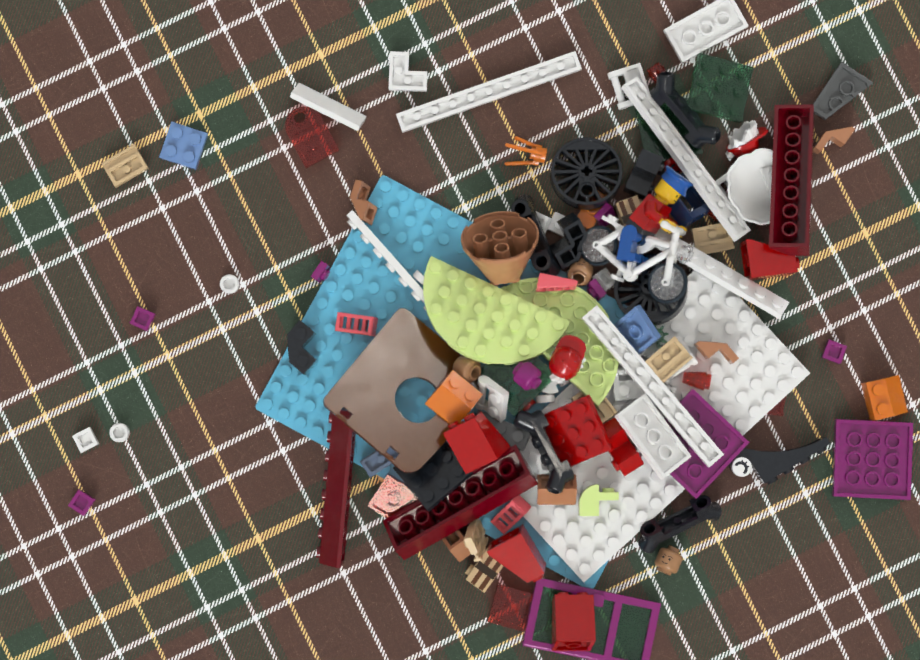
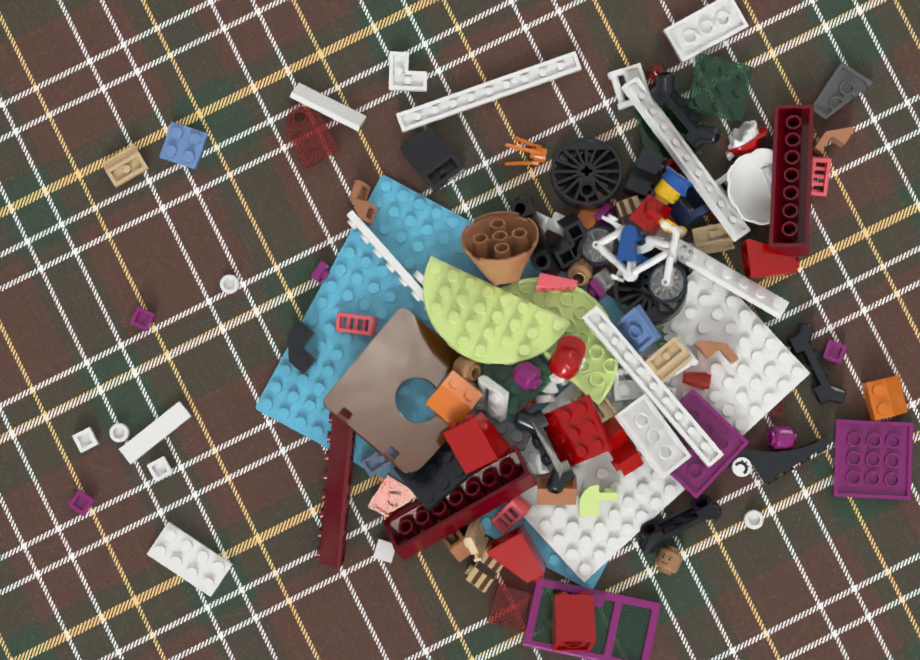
none -> white tile [119,401,192,464]
none -> white plate [147,456,174,482]
none -> white plate [147,522,233,597]
none -> white tile [373,539,395,563]
none -> black slope [400,126,464,194]
none -> white tile [743,510,764,529]
none -> magenta head [766,425,797,450]
none -> black plate [786,322,846,405]
none -> coral slope [812,156,832,197]

